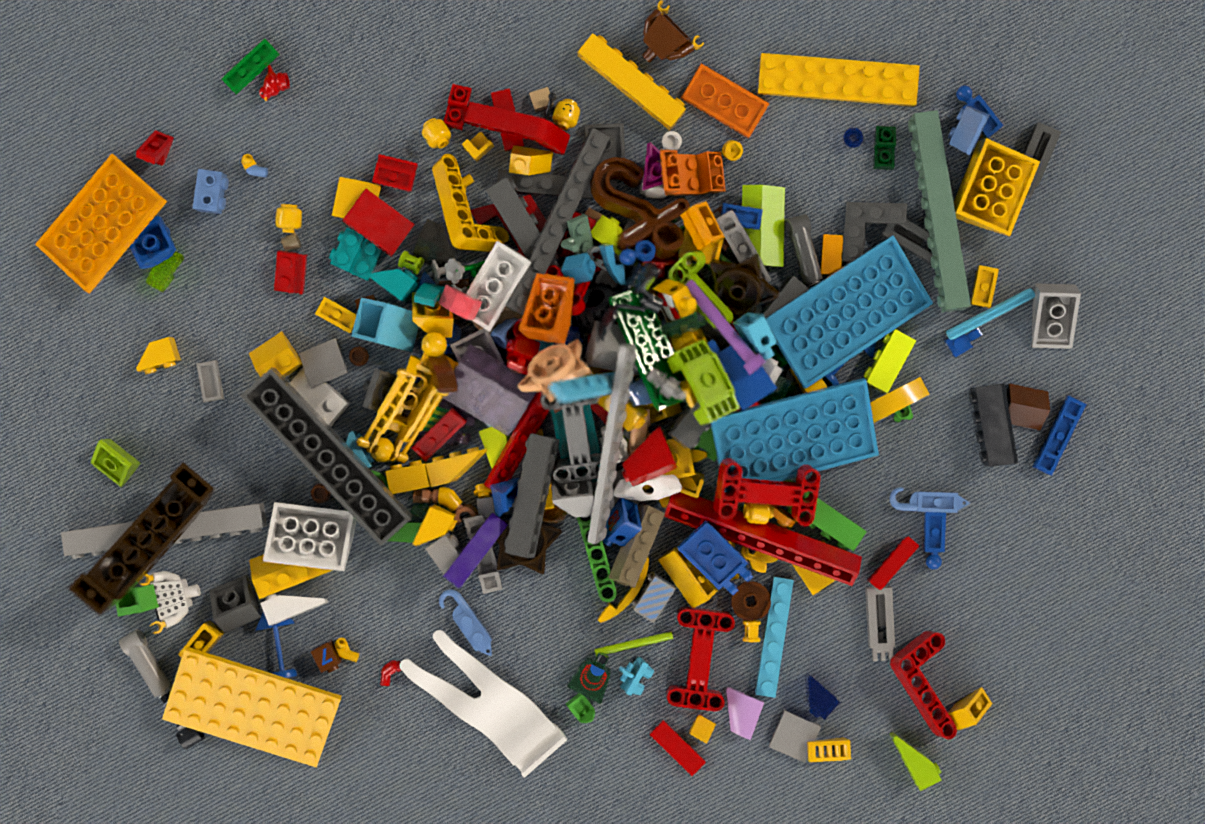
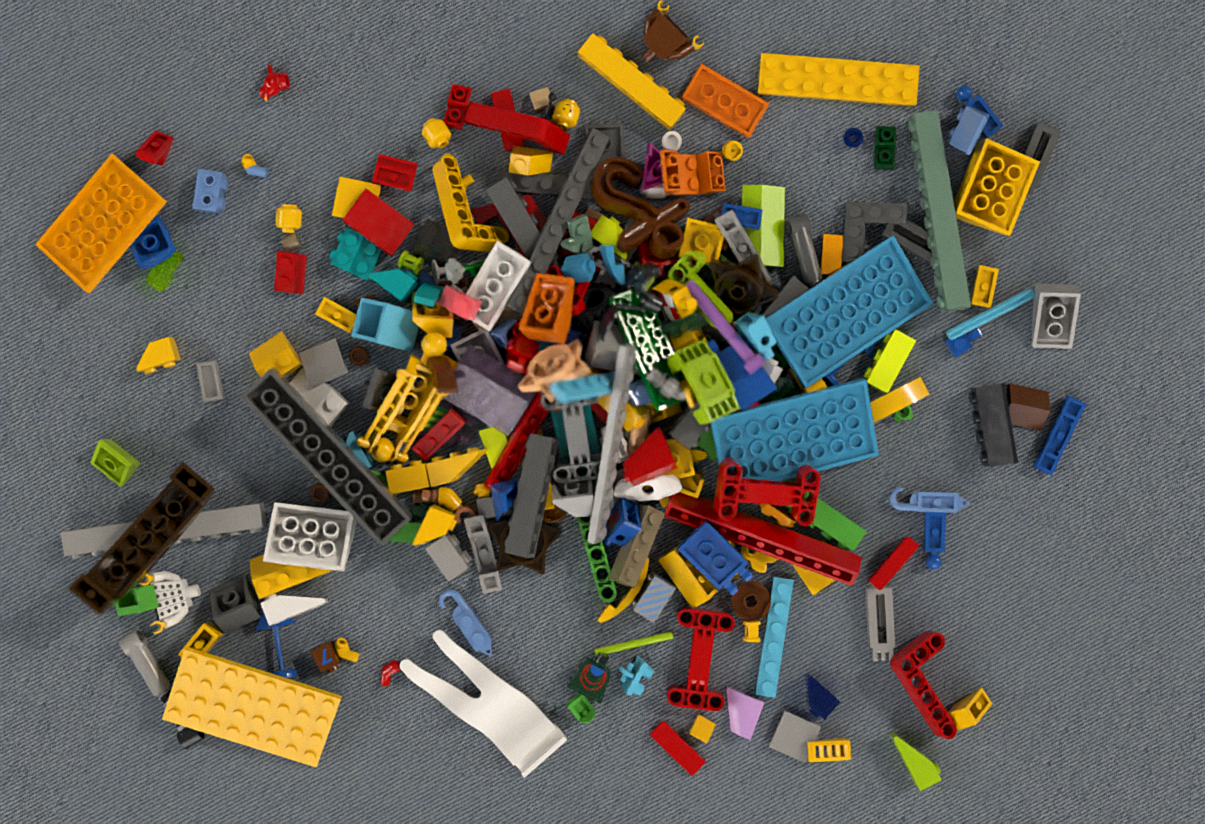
green plate [222,38,280,95] -> none
dark purple tile [443,512,508,589] -> none
yellow panel [462,132,494,162] -> none
blue plate [620,240,656,265] -> none
light orange brick [680,201,725,251] -> none
yellow head [743,503,774,524] -> none

